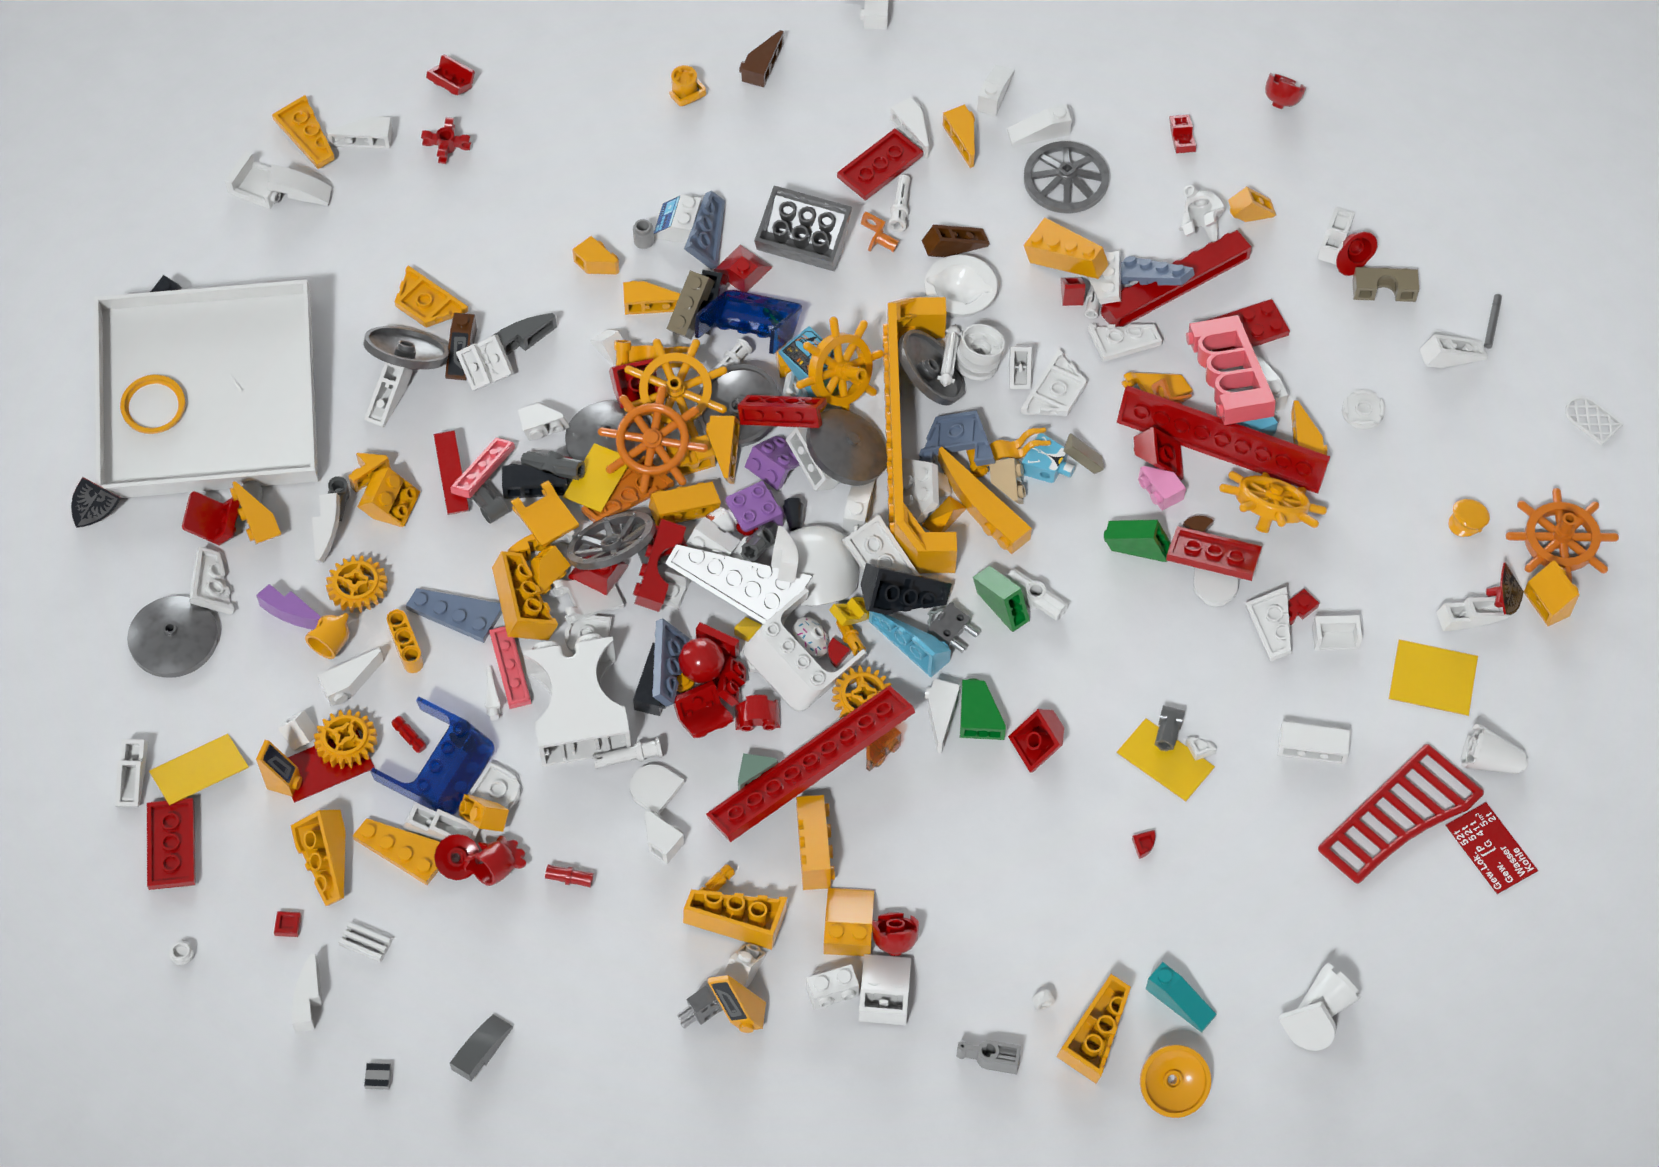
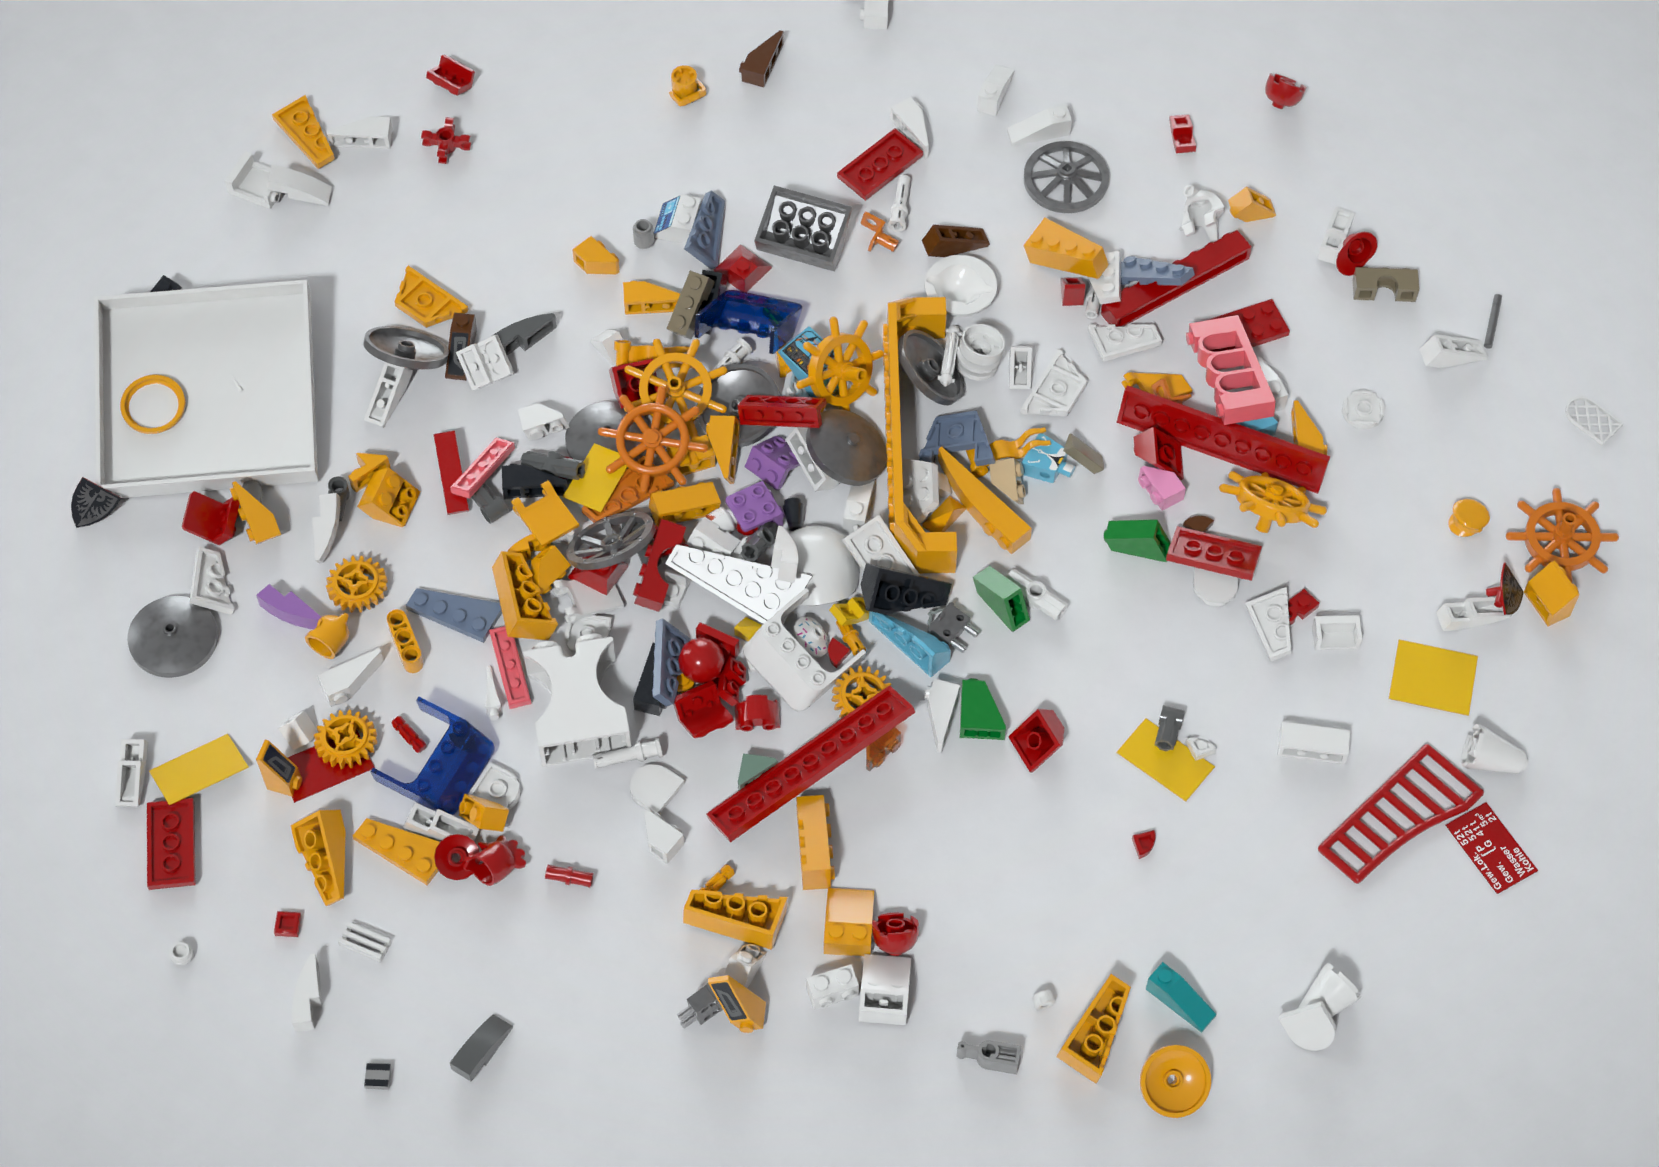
light orange slope [942,104,975,168] -> none

